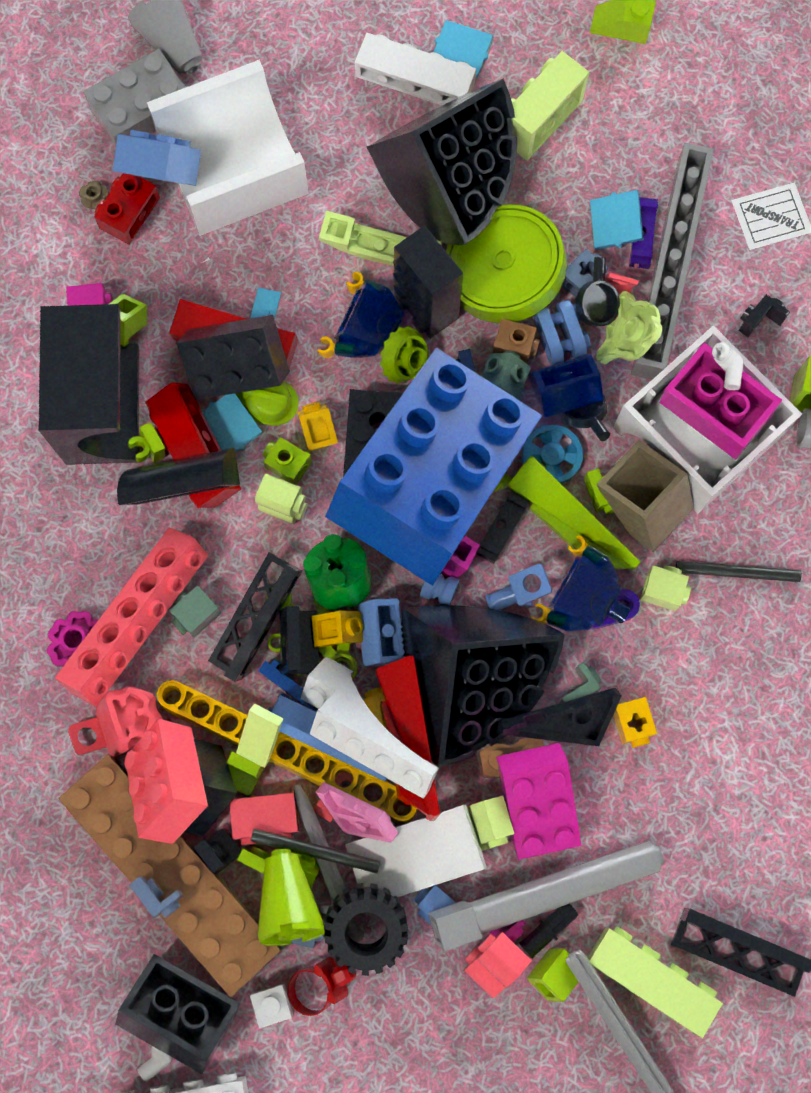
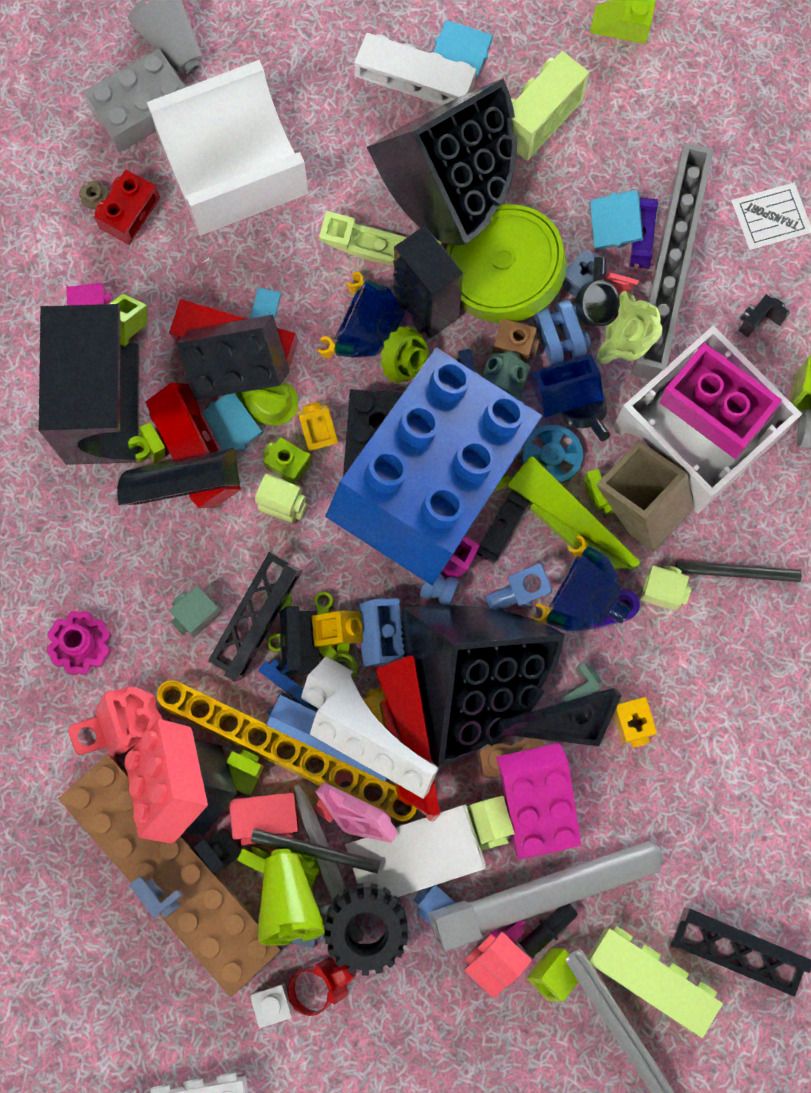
coral brick [55,527,209,707] -> none
medium blue brick [113,130,201,186] -> none
black brick [115,954,241,1074] -> none
white arm [137,1046,172,1082] -> none
yellowish green tile [236,704,283,768] -> none
green brick [303,534,372,610] -> none
white arm [712,342,744,390] -> none

